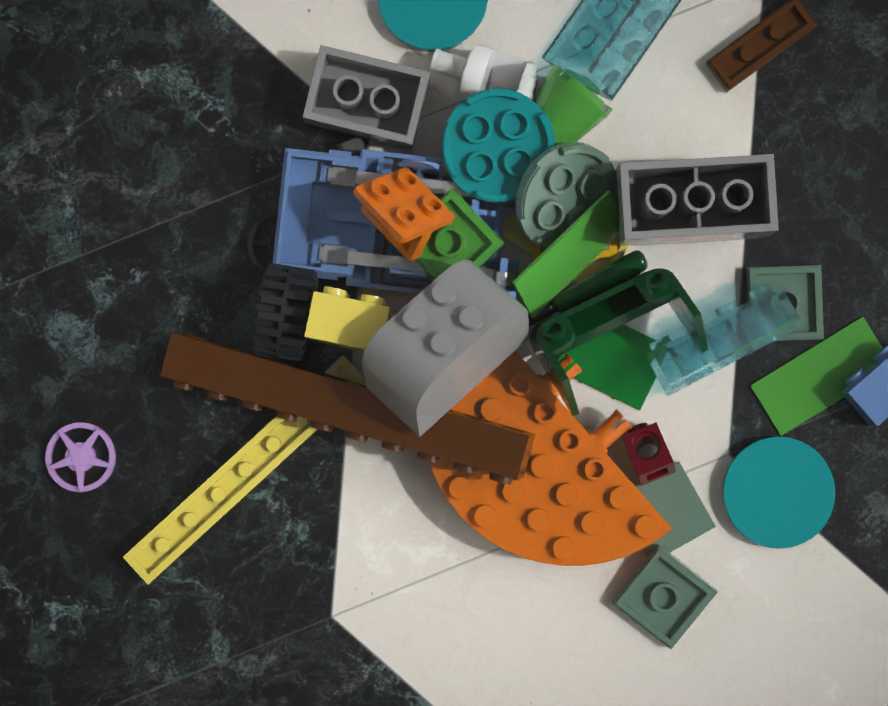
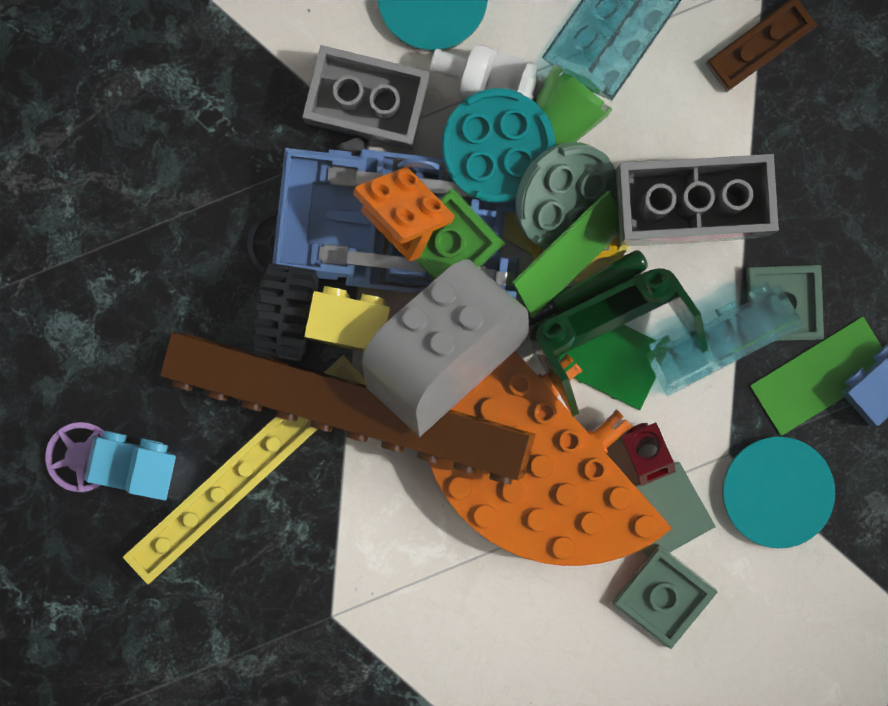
none -> medium azure brick [84,431,176,501]

